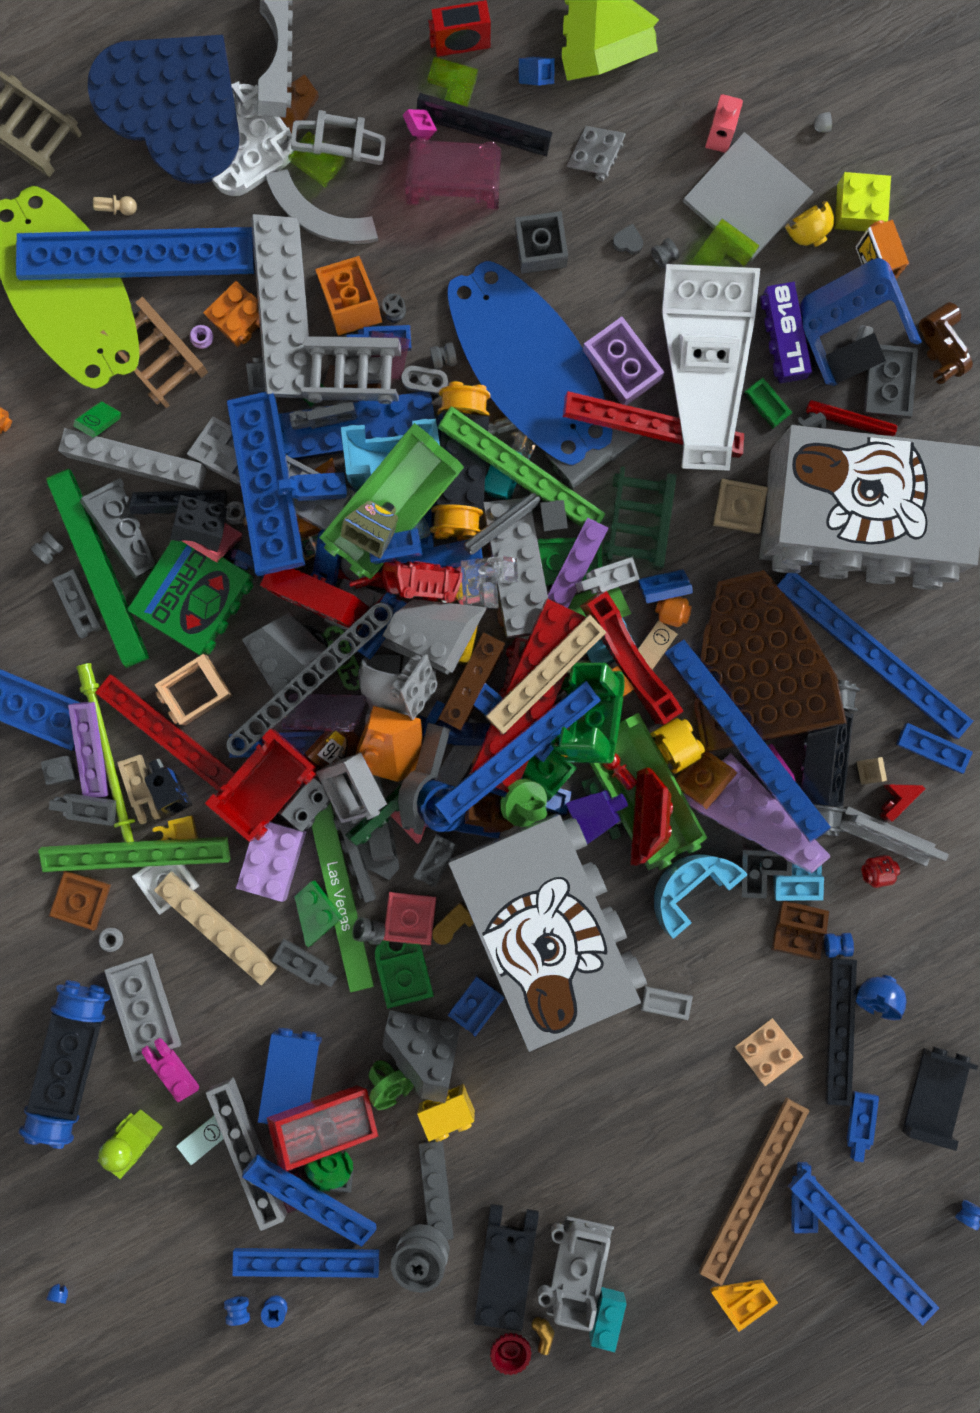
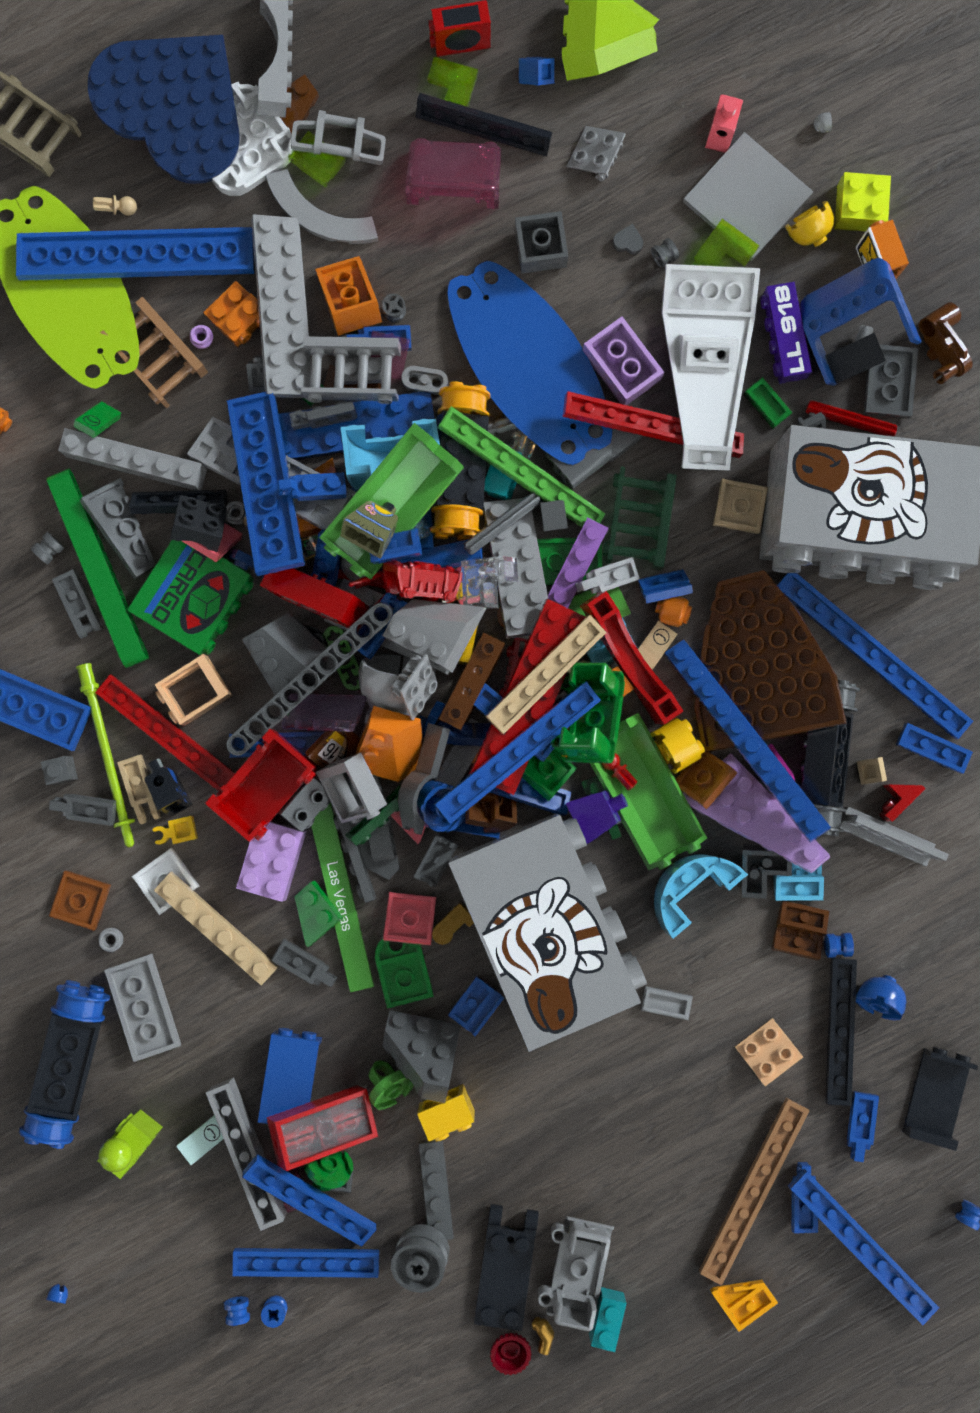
bright green tile [38,837,230,872] -> none
medium lavender plate [68,702,109,797] -> none
dark pink hinge [141,1038,199,1102] -> none
dark grey wheel [352,917,385,945] -> none
dark pink bracket [402,109,437,144] -> none
dark grey wheel [429,342,457,370] -> none
bright green tile [501,778,547,827] -> none
red wedge [631,767,673,866] -> none
red head [861,855,900,888] -> none

